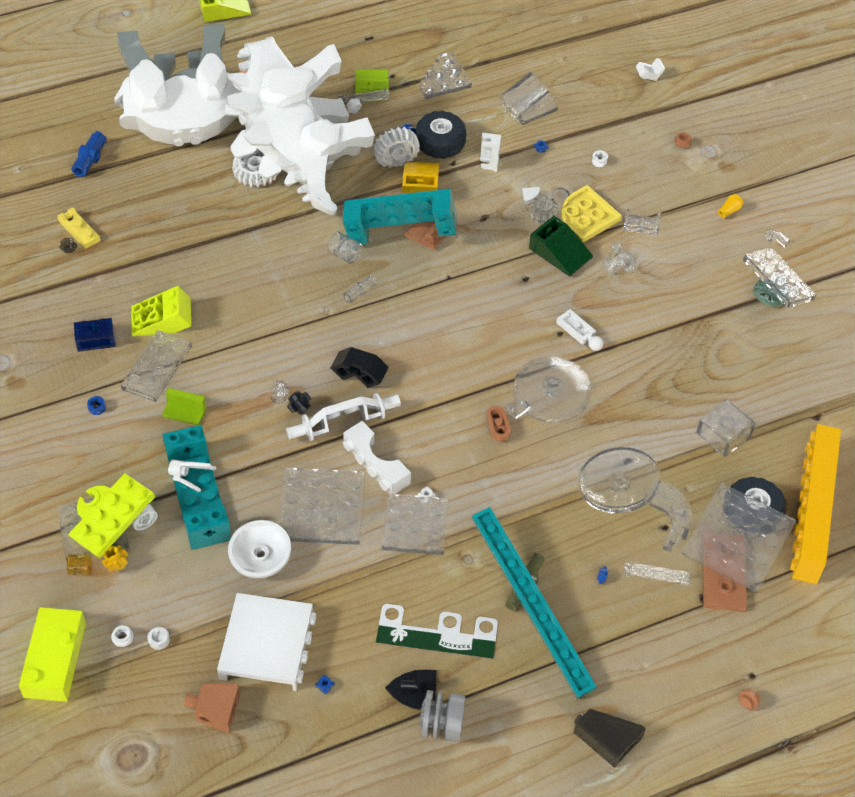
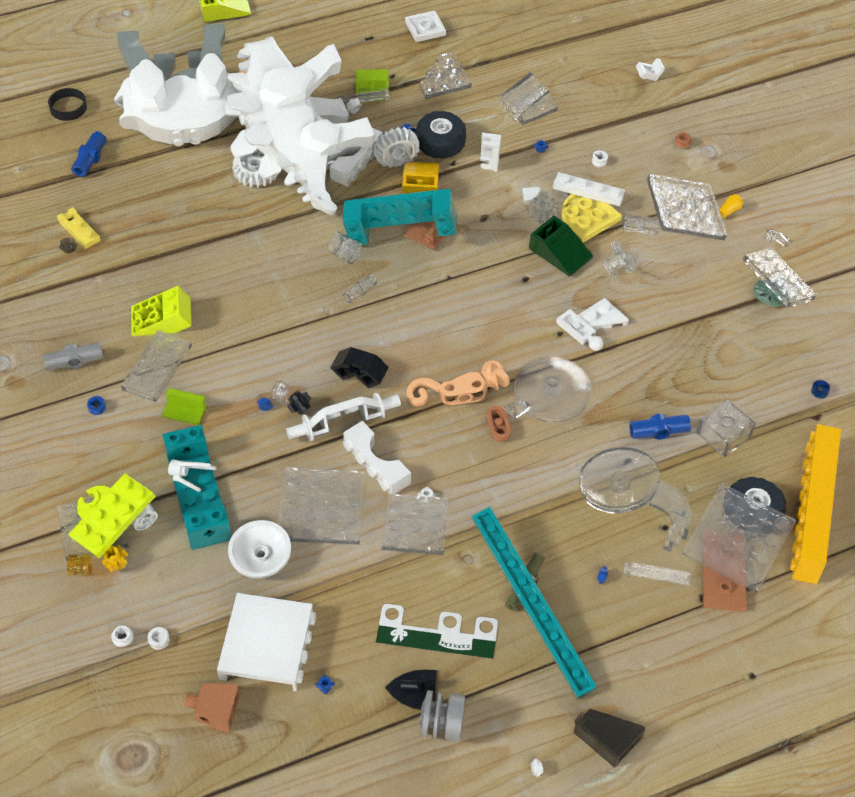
neon yellow brick [19,607,86,702] -> none
clear blue brick [74,318,116,352] -> none
nougat plate [738,688,760,710] -> none
none -> light grey piece [42,342,103,371]
none -> black tyre [48,88,87,121]
none -> blue piece [257,398,273,411]
none -> white arch [330,128,383,187]
none -> white plate [405,11,446,42]
none -> light nougat animal [406,360,510,407]
none -> white piece [530,758,543,777]
none -> white plate [553,172,625,207]
none -> white wing [578,298,629,330]
none -> blue piece [629,414,691,440]
none -> clear plate [647,174,727,240]
none -> clear blue bush [811,380,830,399]

